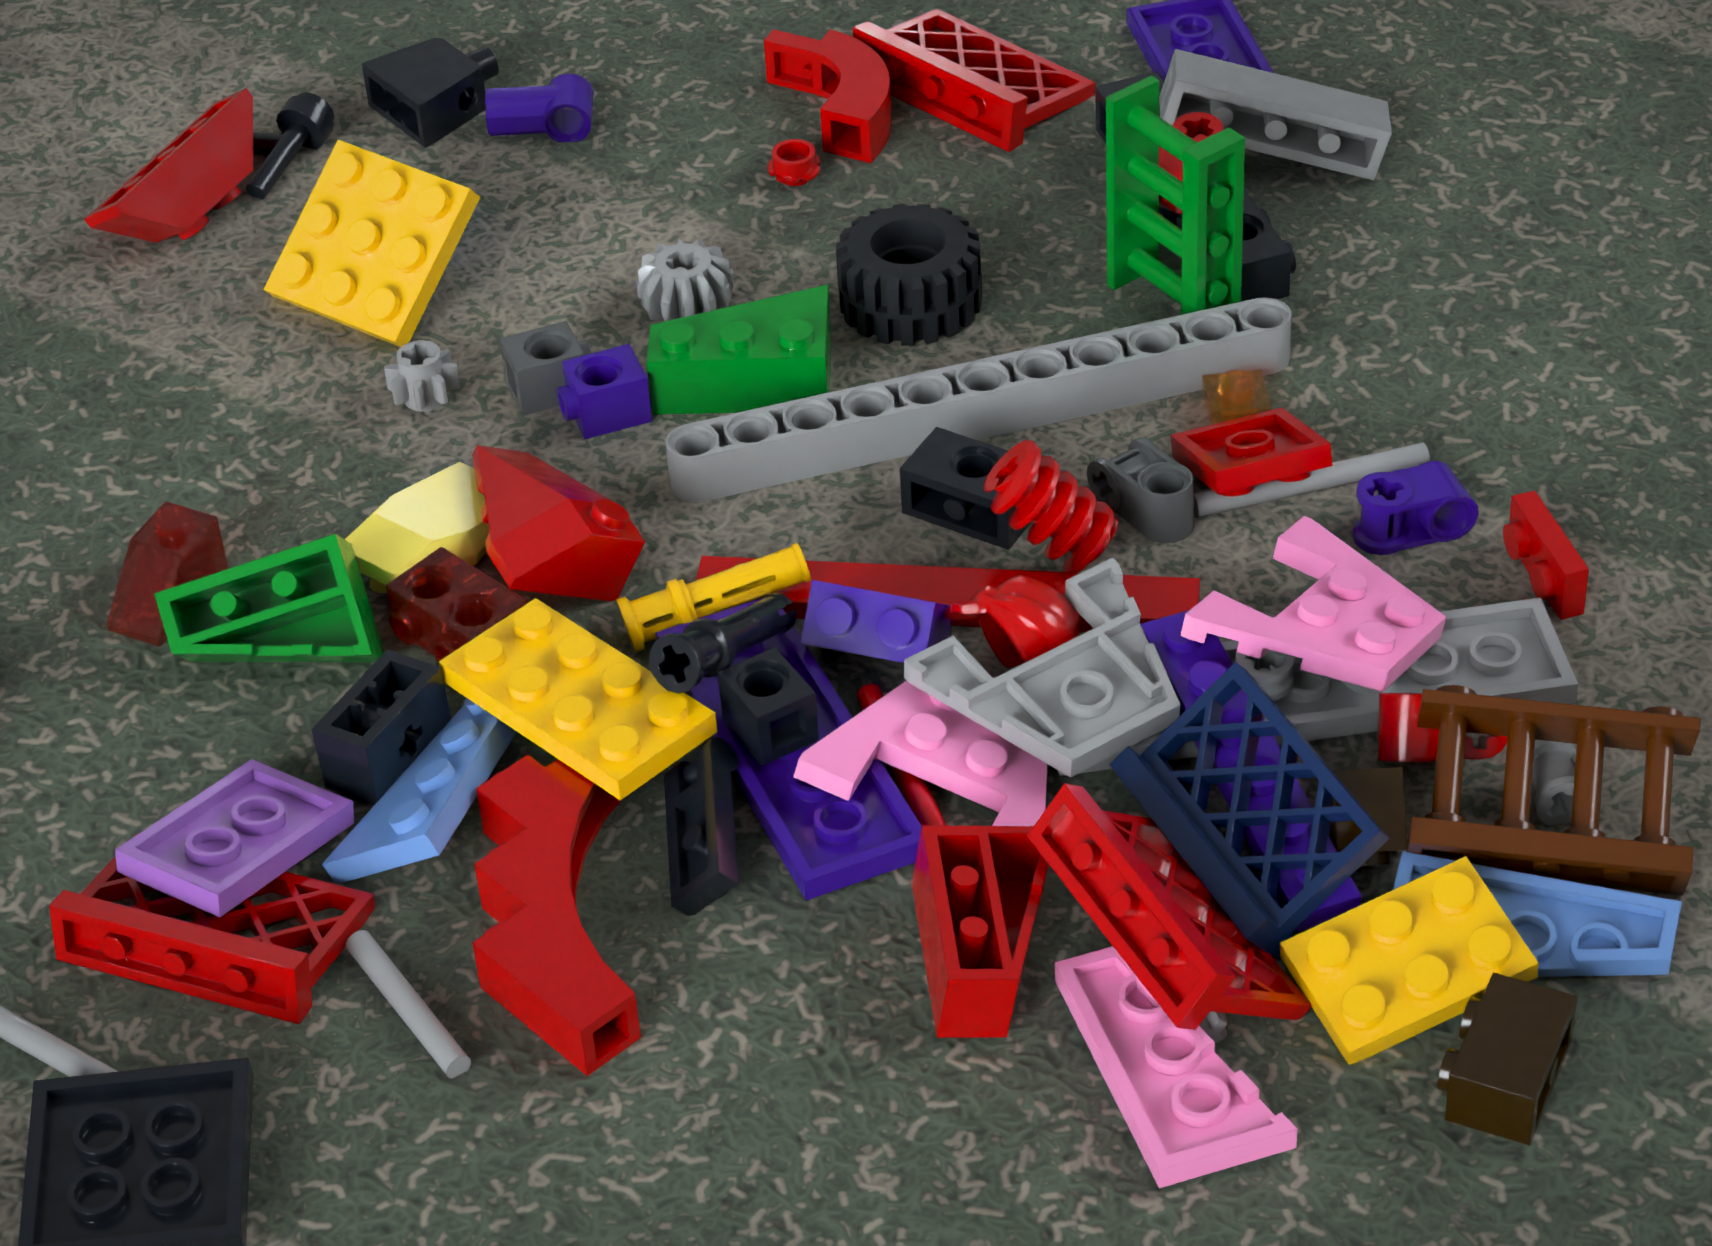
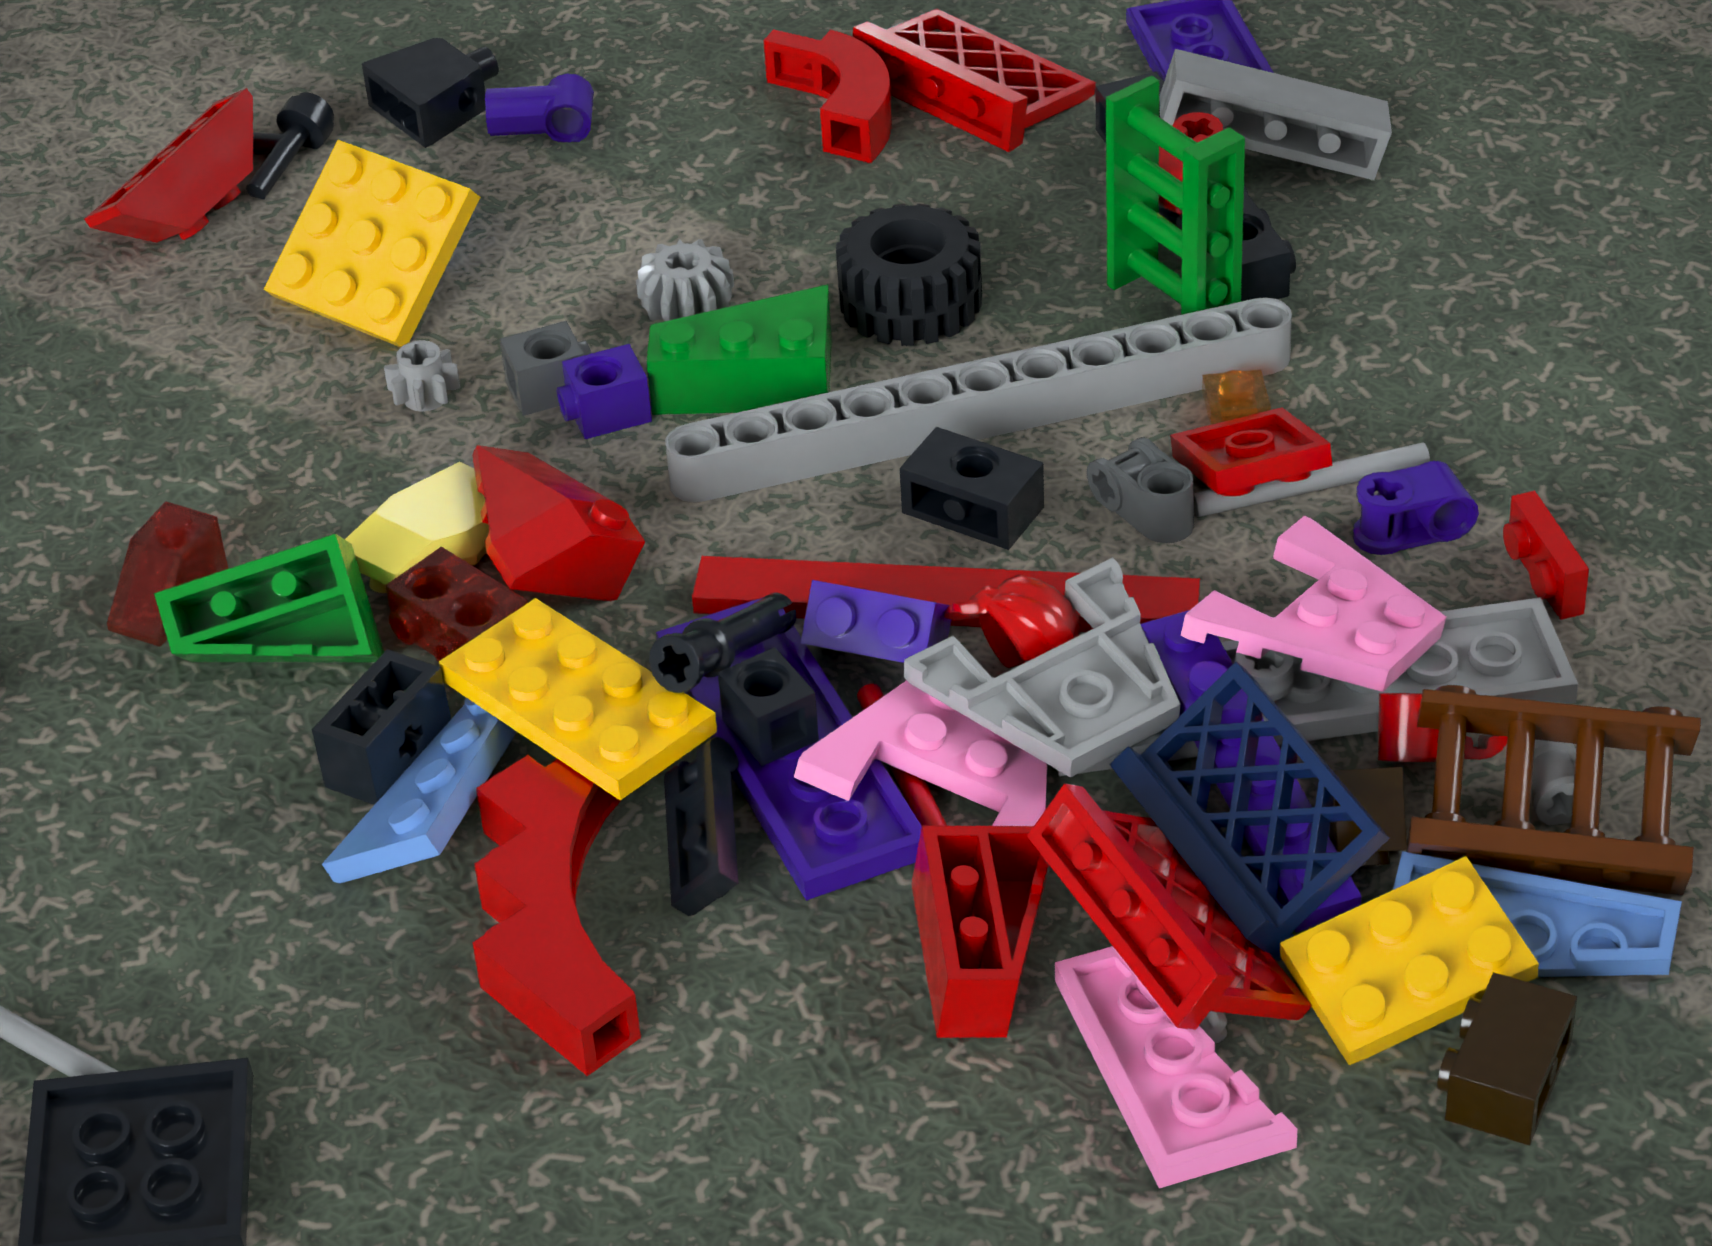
red fence [49,834,375,1025] -> none
medium lavender plate [115,759,354,917] -> none
light grey bar [346,930,471,1079] -> none
yellow pin [616,543,811,653] -> none
red plate [767,139,821,186] -> none
red piece [983,440,1119,573] -> none

